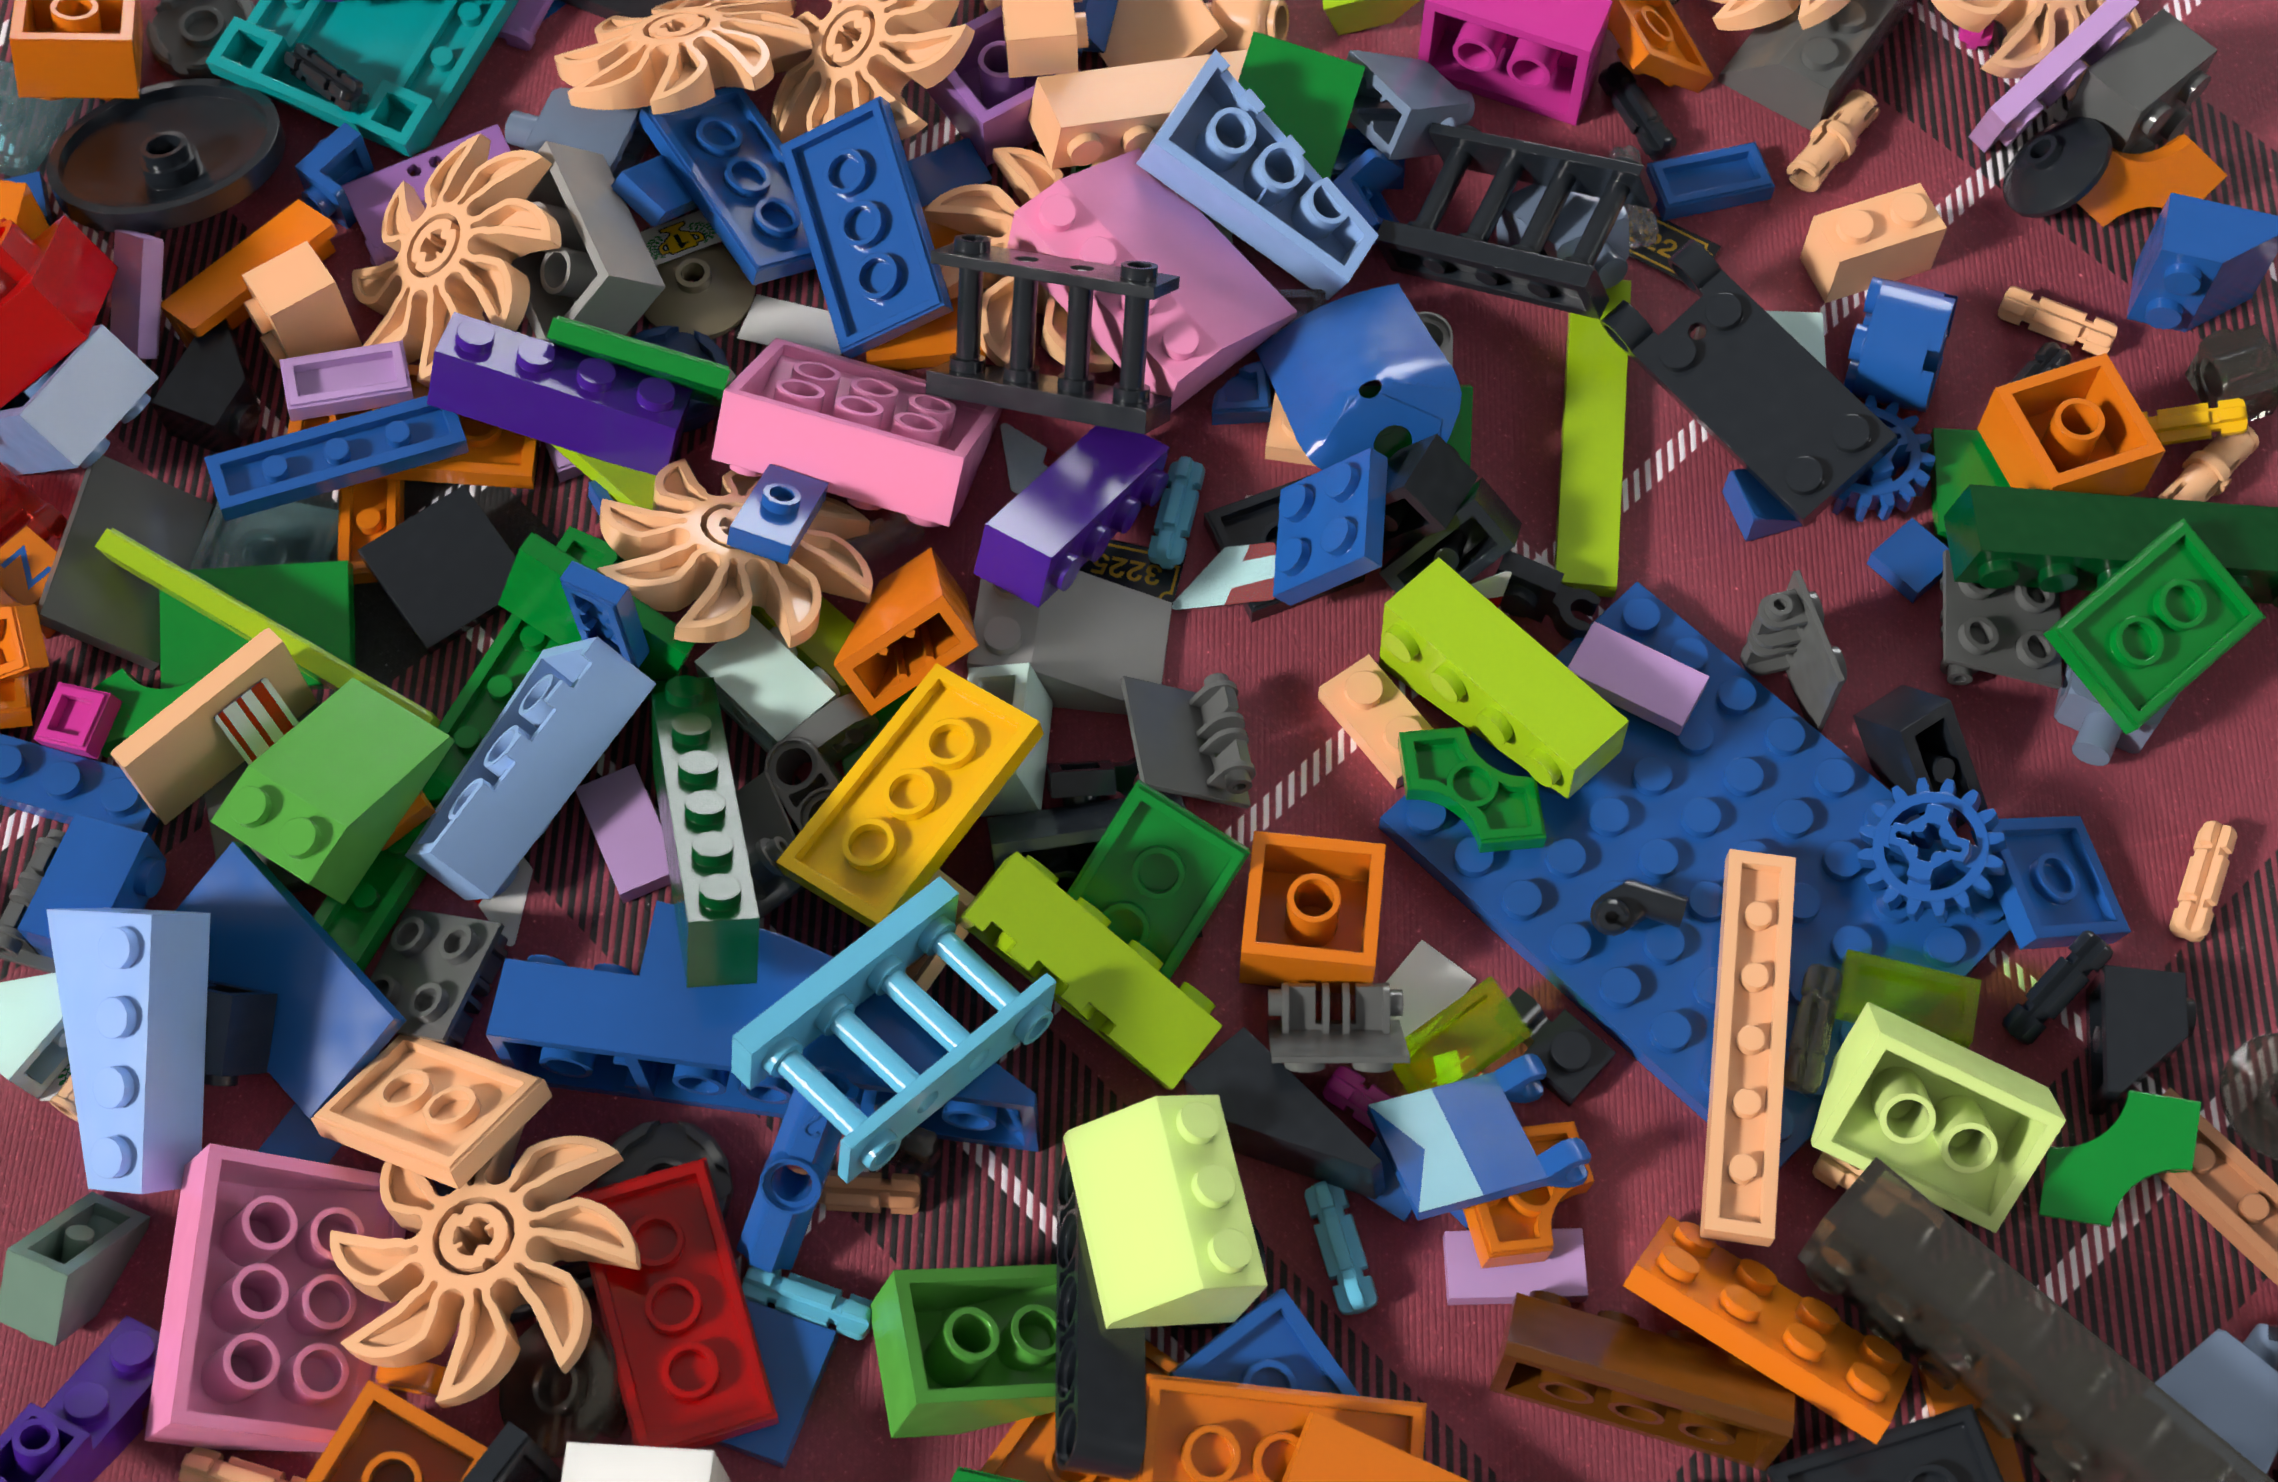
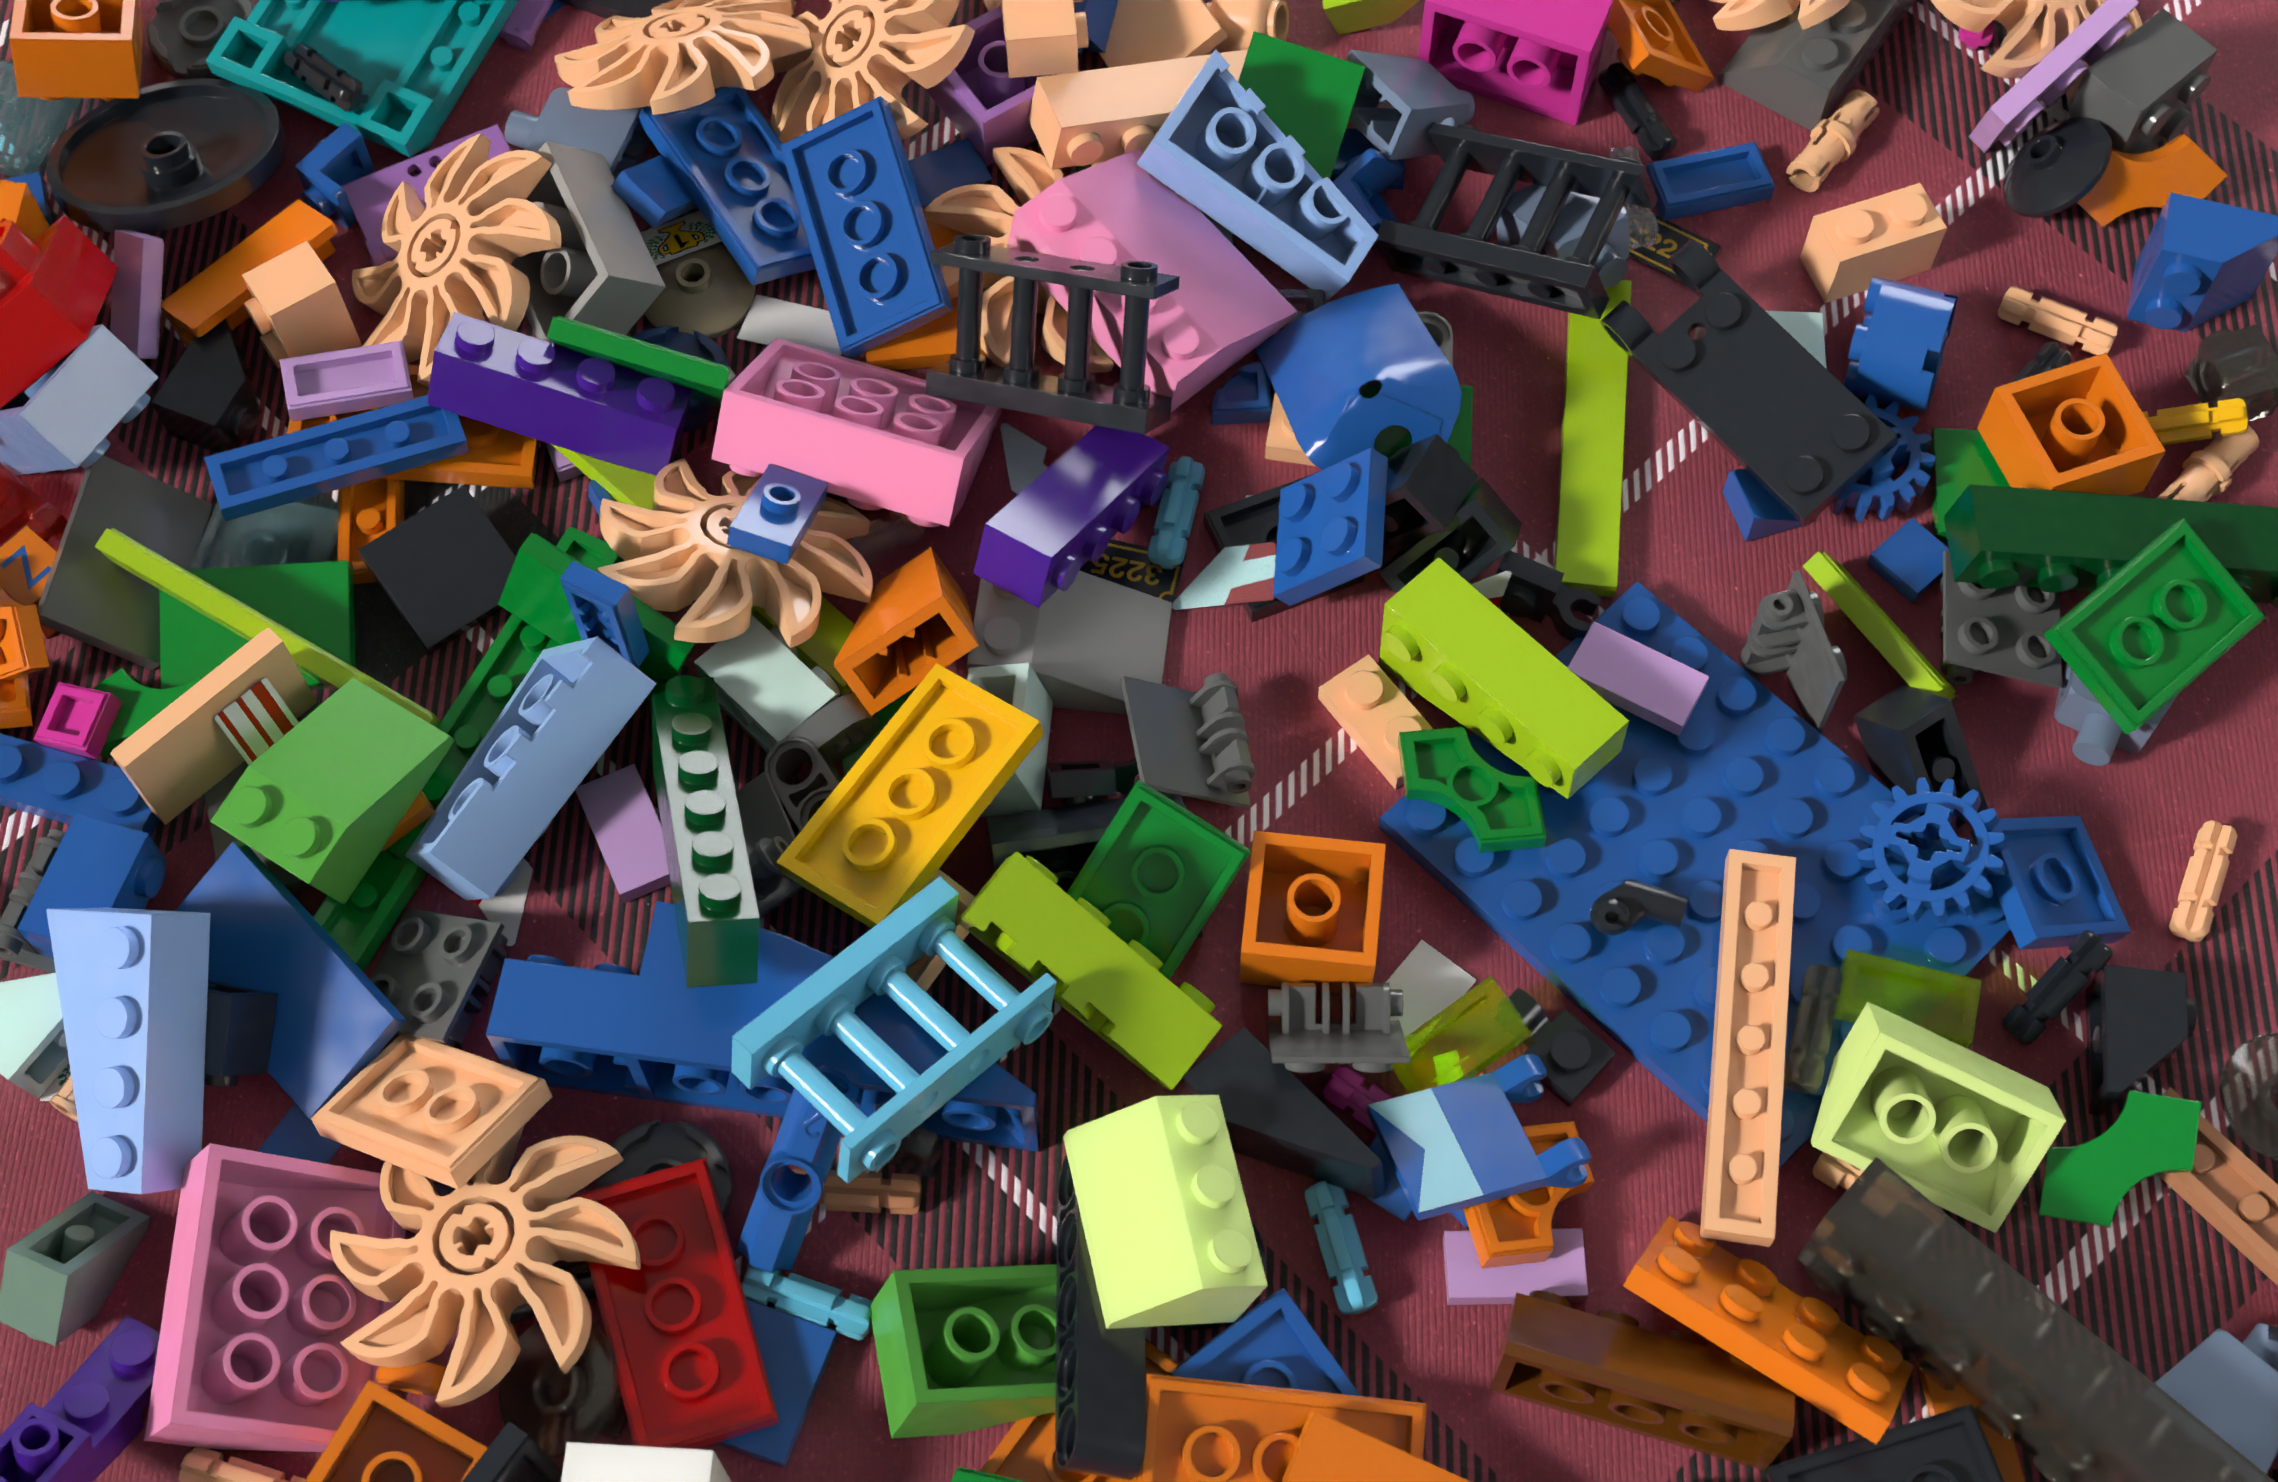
none -> lime tile [1803,551,1956,700]

